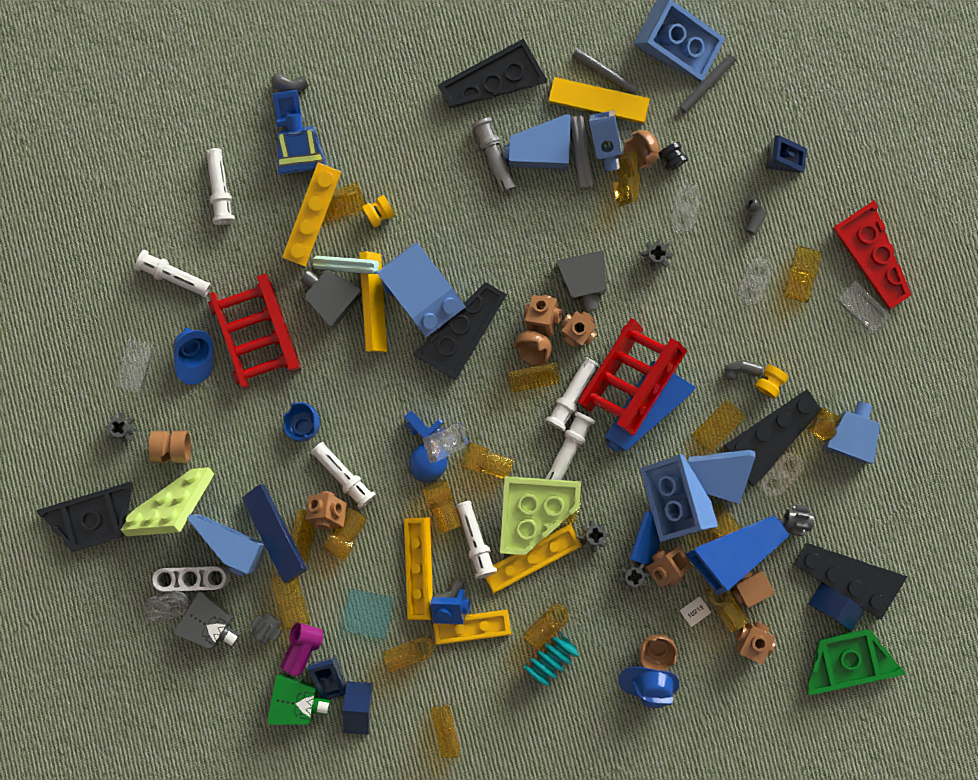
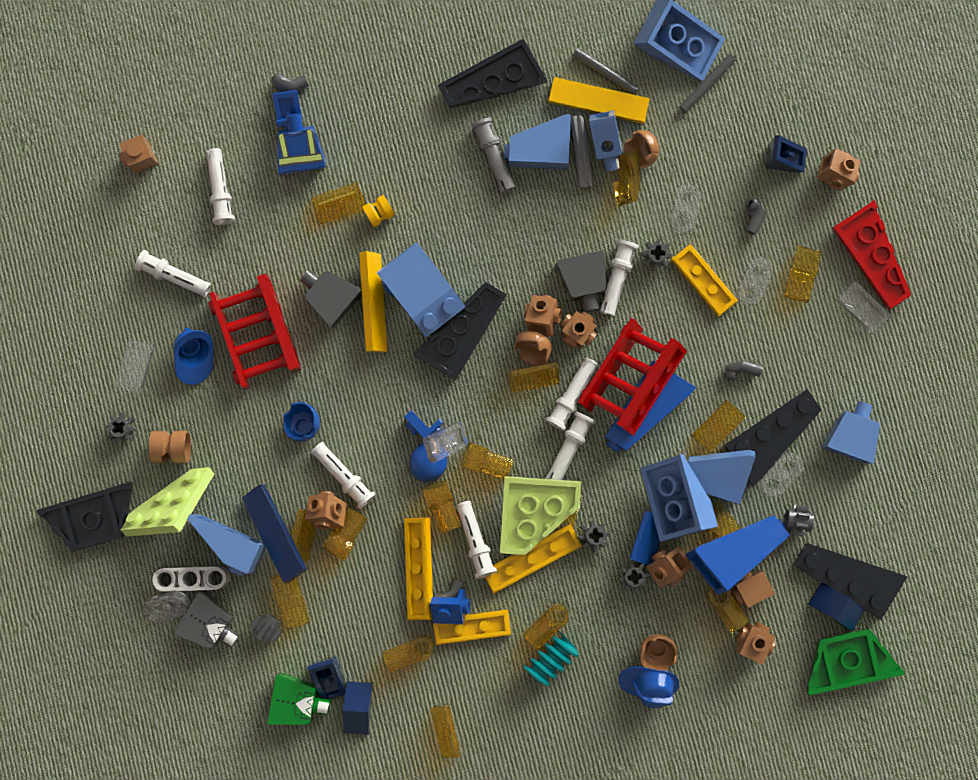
magenta piece [280,622,323,676] -> none
yellow arch [282,162,342,267] -> none
light aqua axle [312,256,379,274] -> none
clear light blue piece [342,589,394,639] -> none
black wheel [659,141,689,171] -> none
white sticker [680,596,712,627] -> none
yellow wheel [754,364,789,399] -> none
clear yellow piece [808,407,841,441] -> none
none -> medium nougat brick [119,135,158,173]
none -> white pin [599,239,639,316]
none -> yellow tile [670,244,738,317]
none -> medium nougat brick [816,148,861,191]

